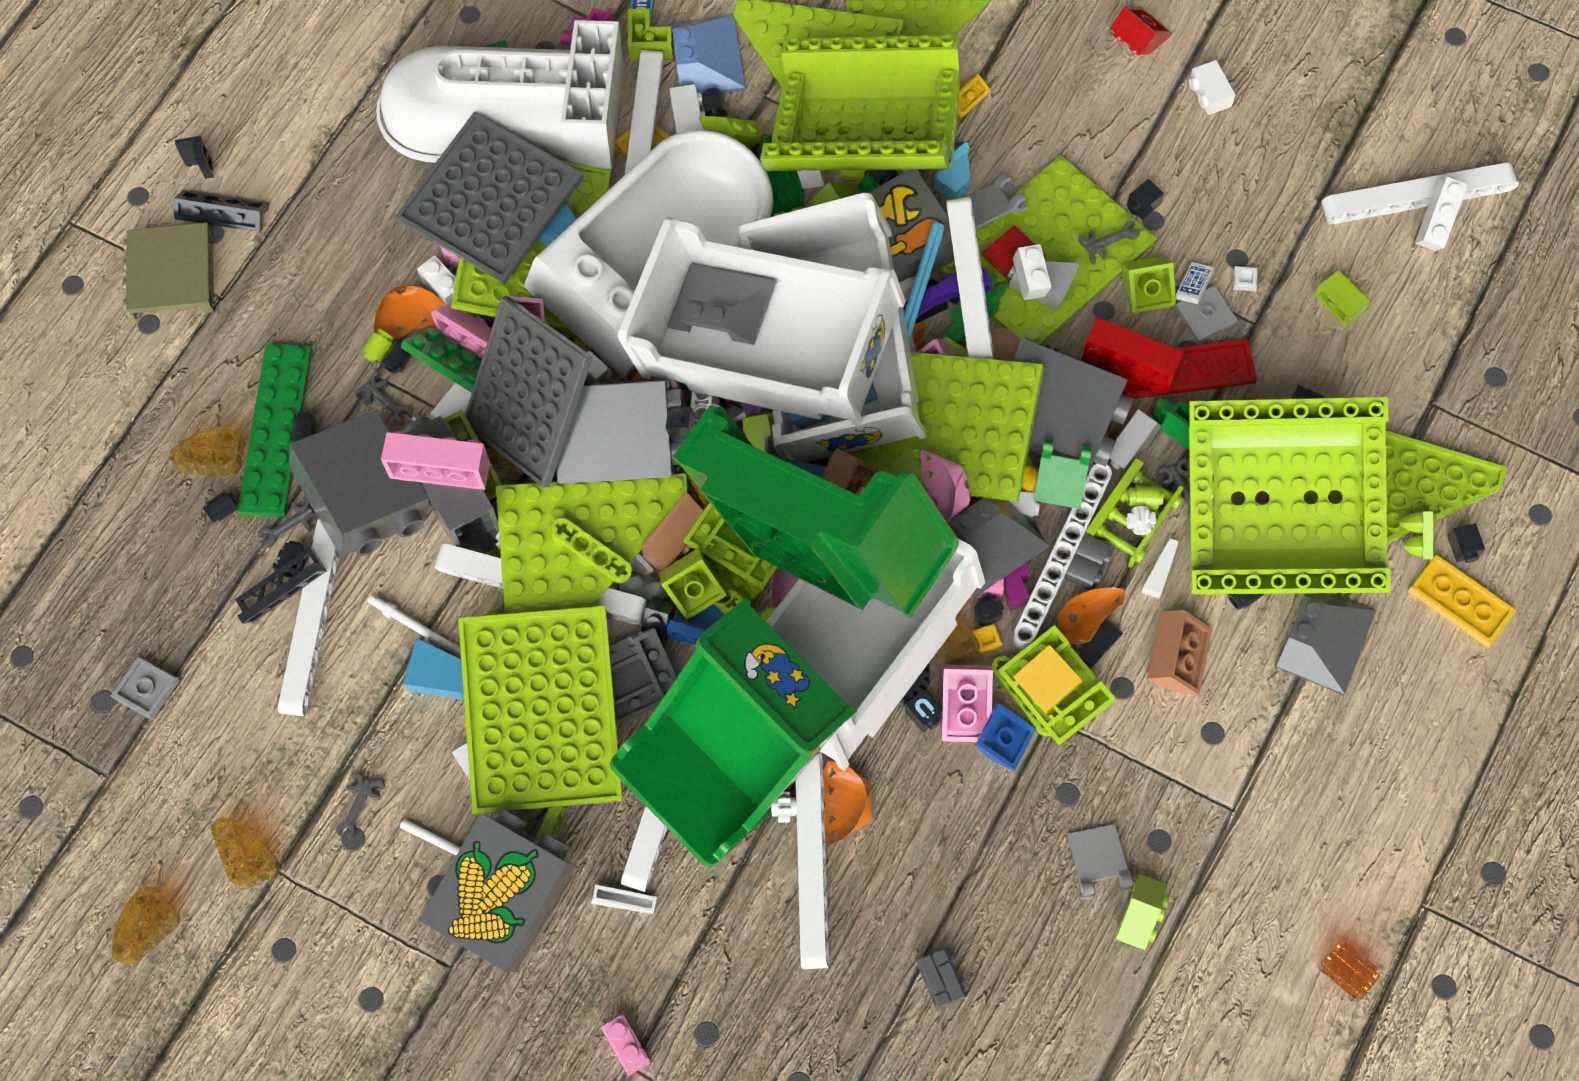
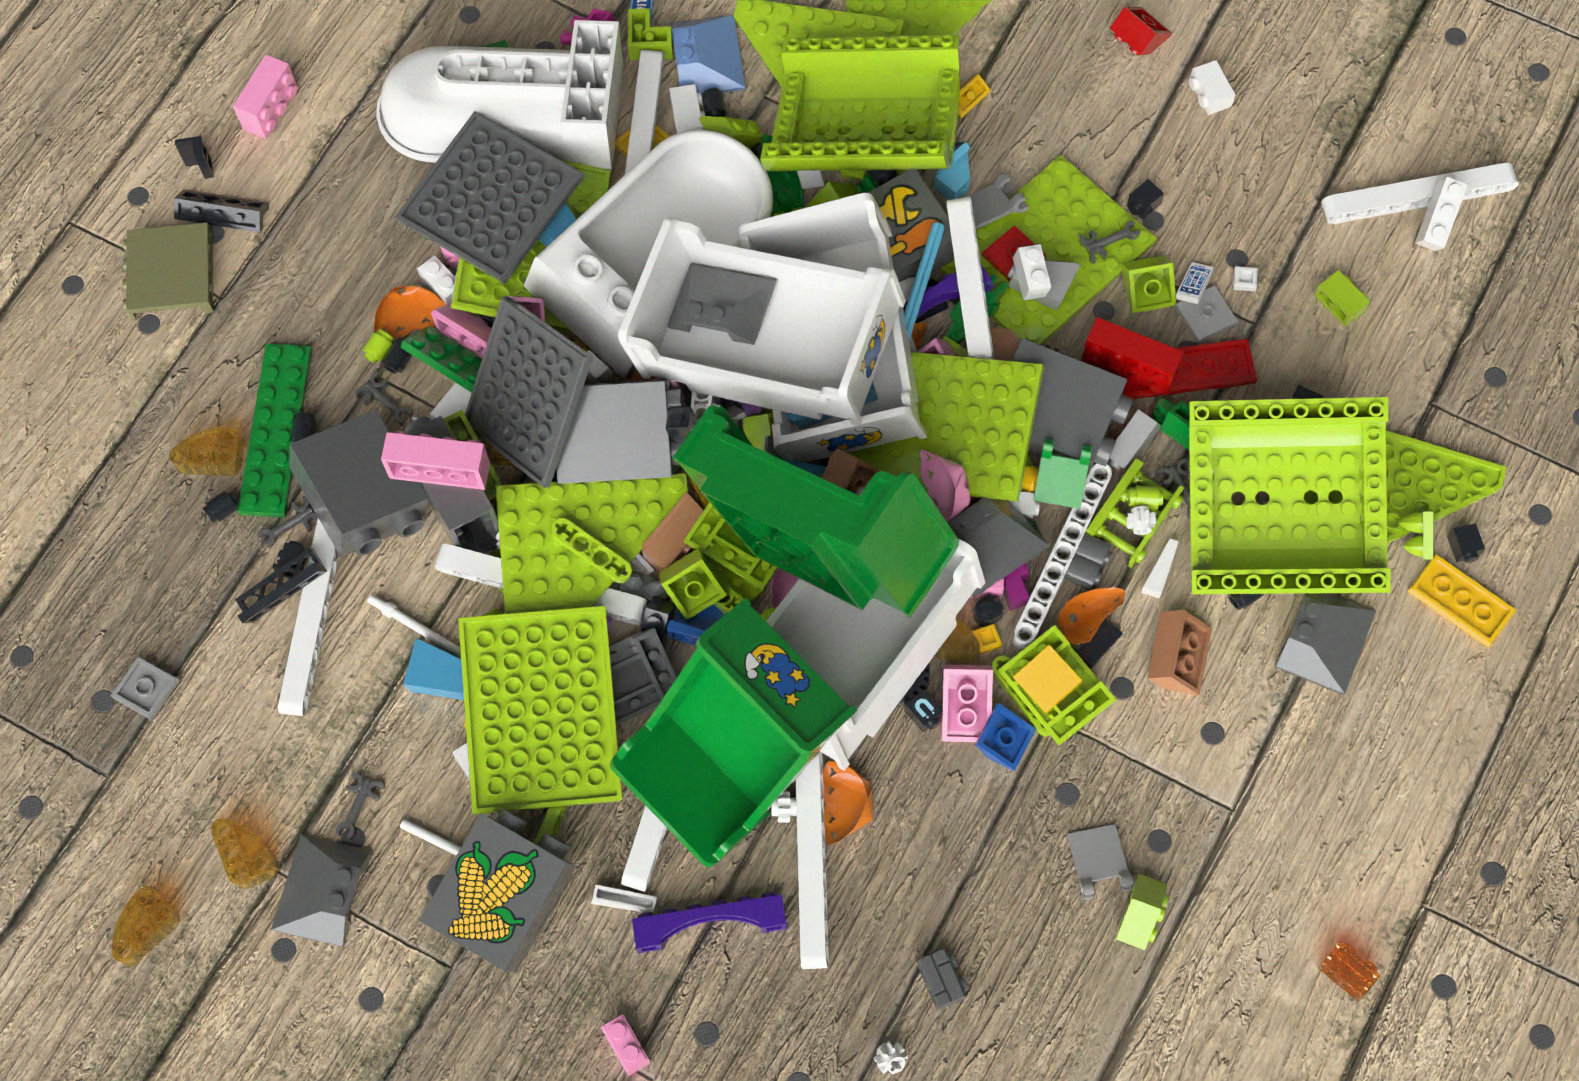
none -> bright pink brick [233,55,298,139]
none -> dark grey slope [271,834,372,947]
none -> dark purple arch [632,892,787,953]
none -> white gear [874,1041,908,1074]

